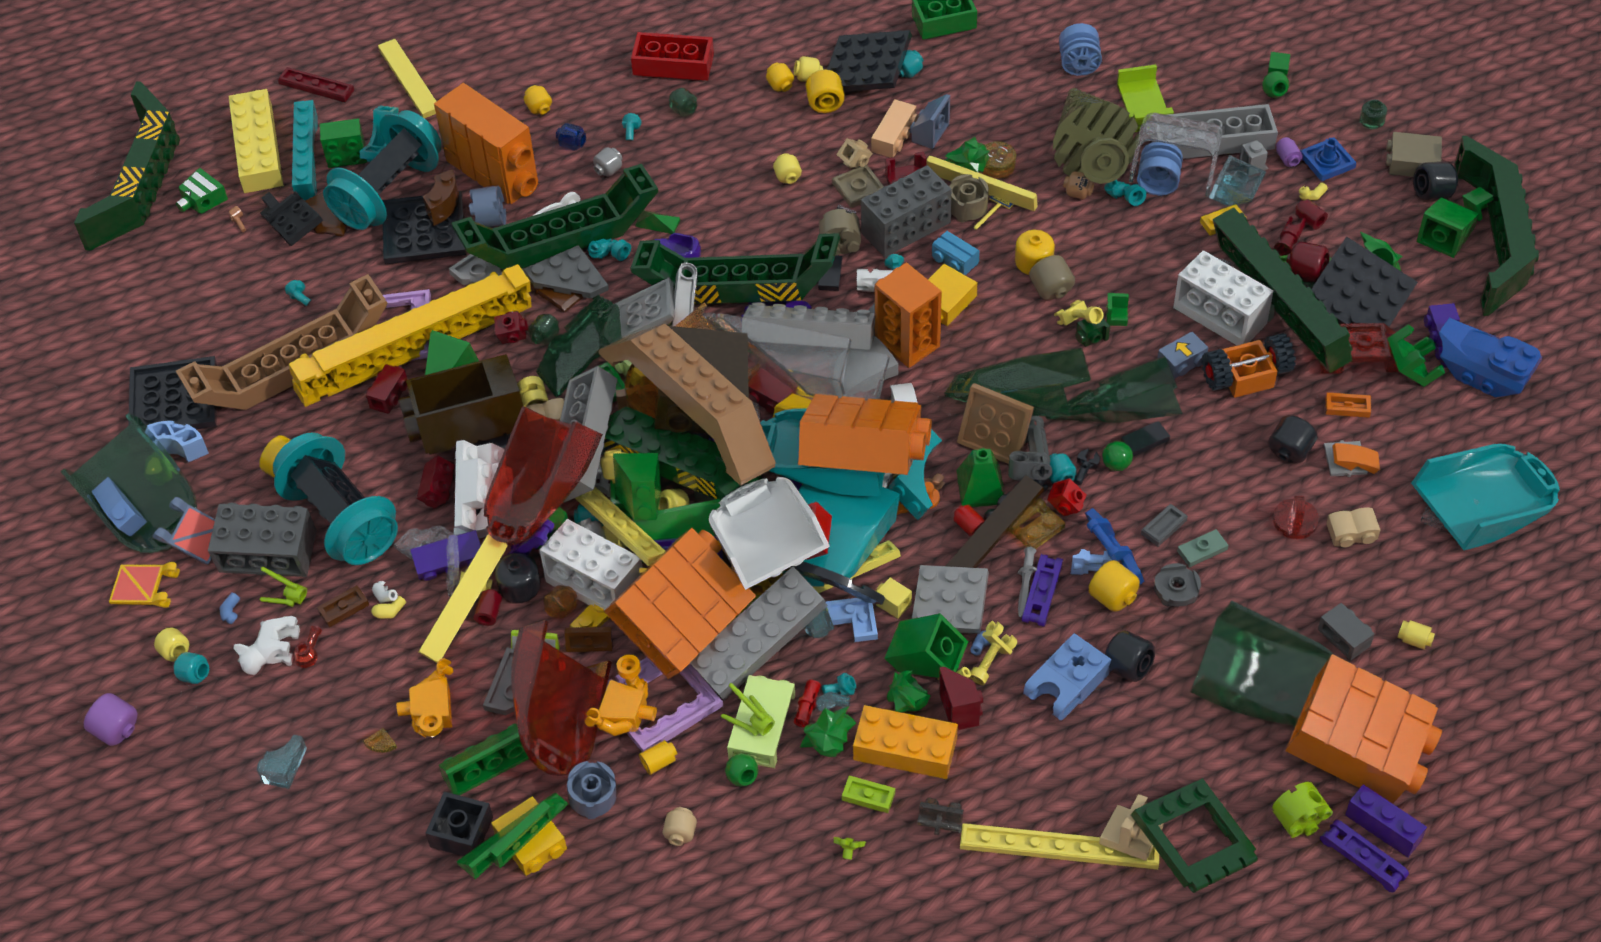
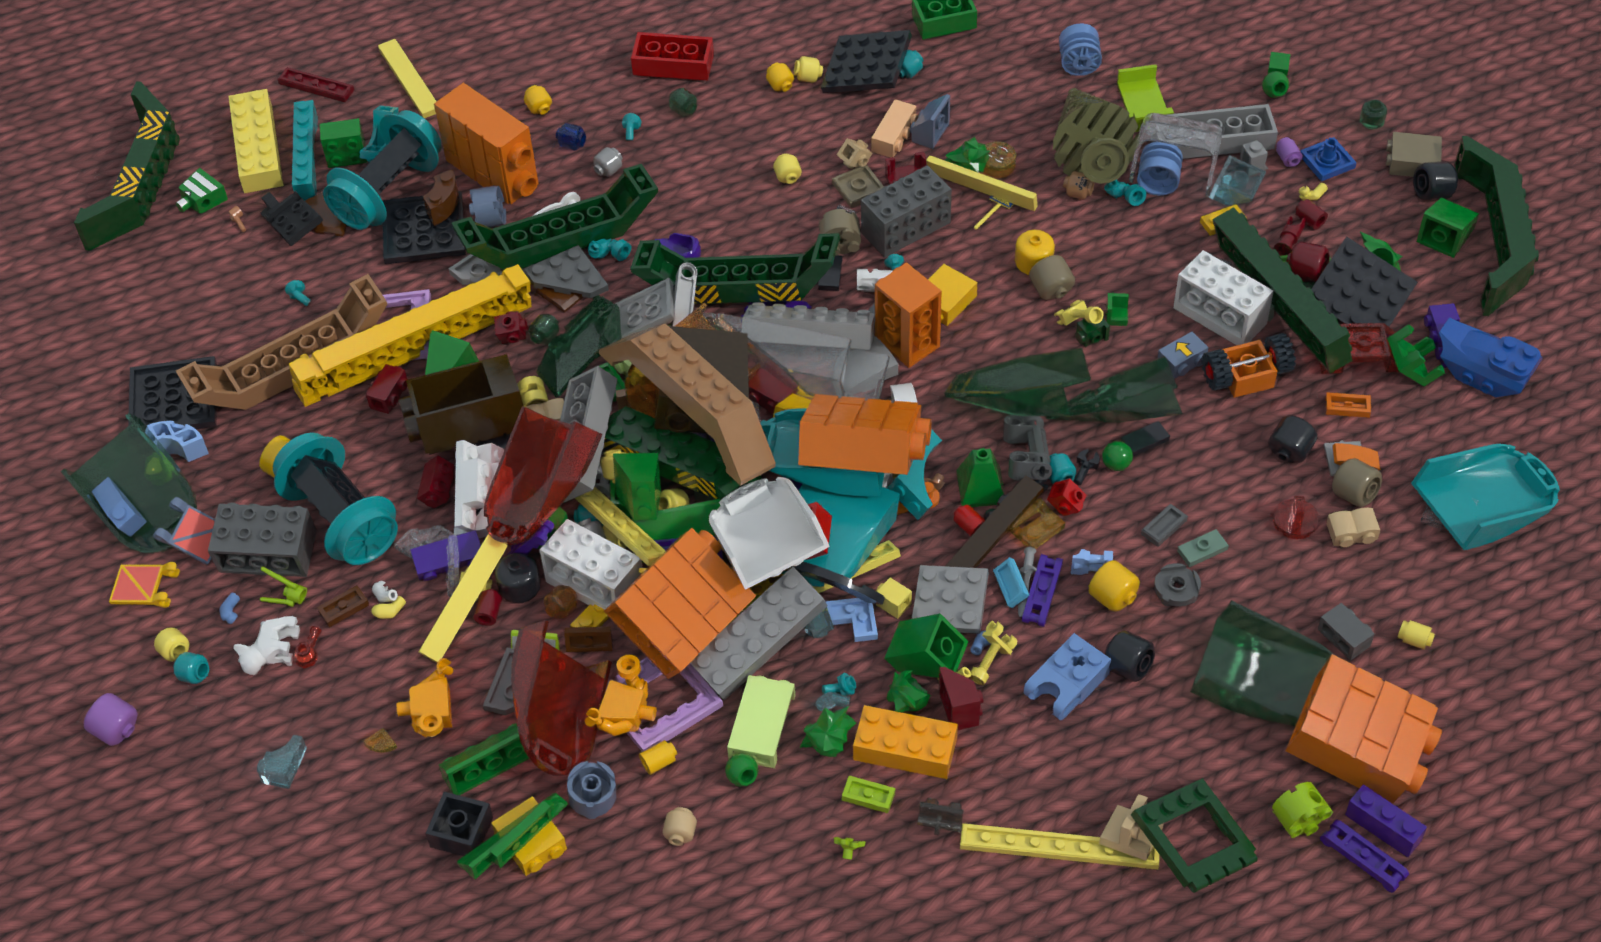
green slope [636,210,680,234] -> none
lime plant [721,683,775,736] -> none
red pin [793,680,821,727] -> none
yellow head [805,69,844,113] -> none
dark azure brick [932,231,980,275] -> none
dark tan brick [949,174,989,223] -> none
medium nougat plate [957,383,1034,464] -> none
blue bar [1085,508,1145,585] -> none
green panel [1462,187,1493,221] -> none
none -> medium azure tile [993,557,1029,608]
none -> dark tan head [1332,458,1382,508]

